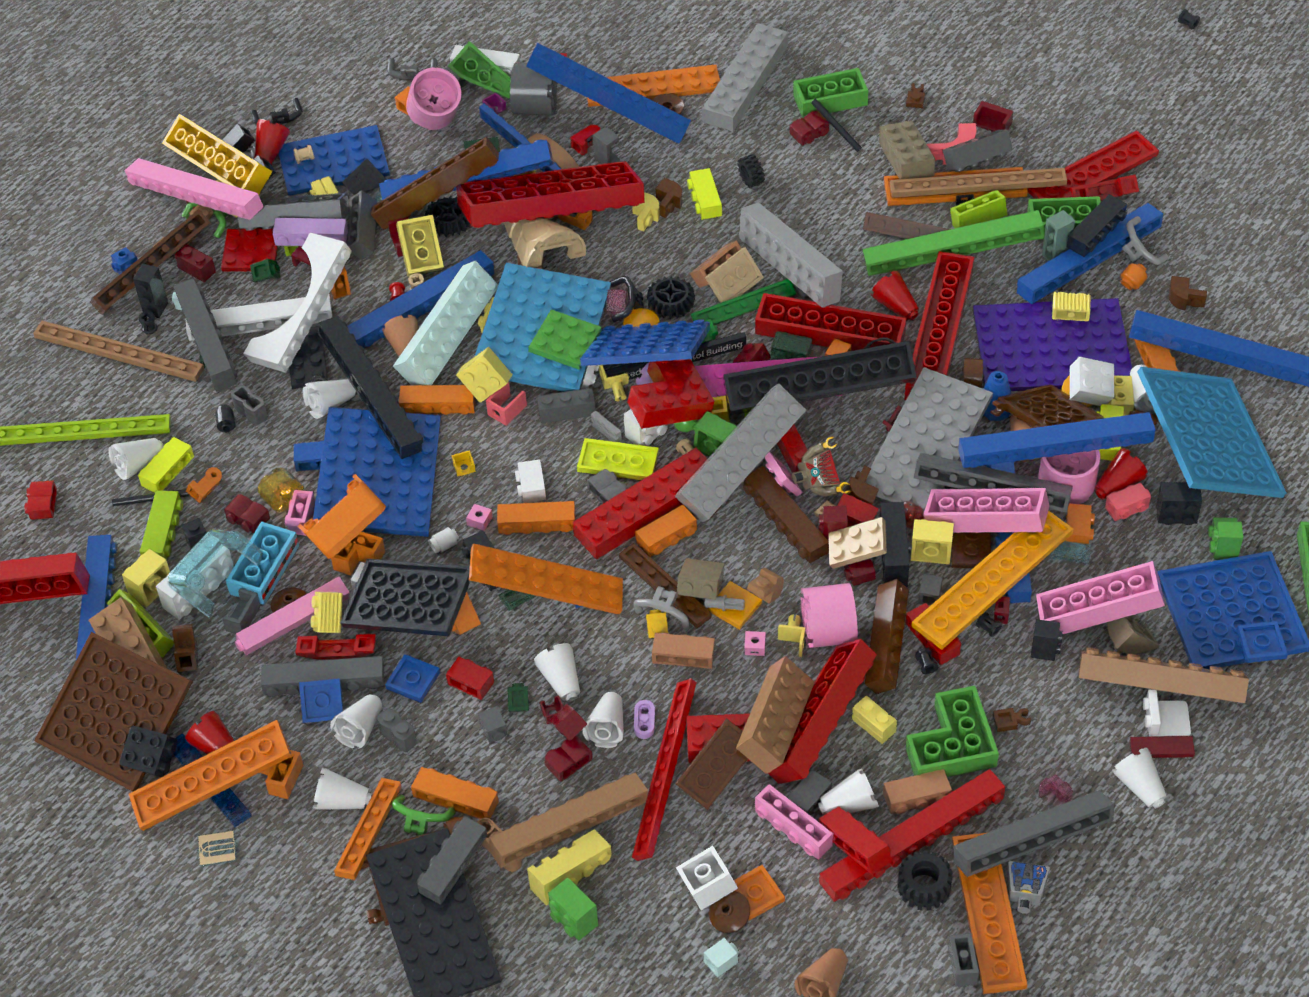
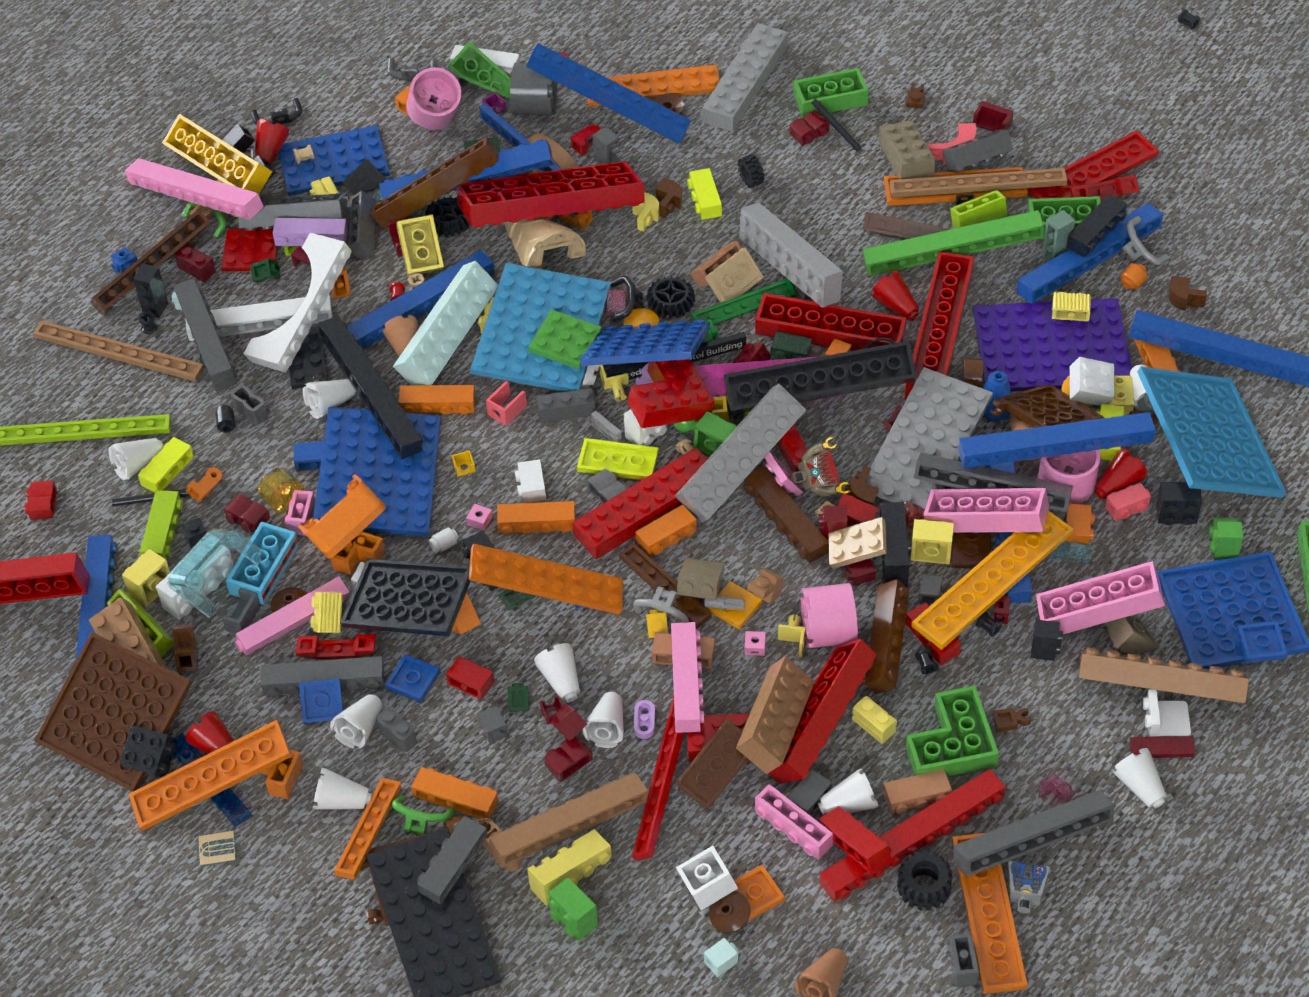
light yellow brick [456,347,513,403] -> none
none -> bright pink brick [671,622,704,733]

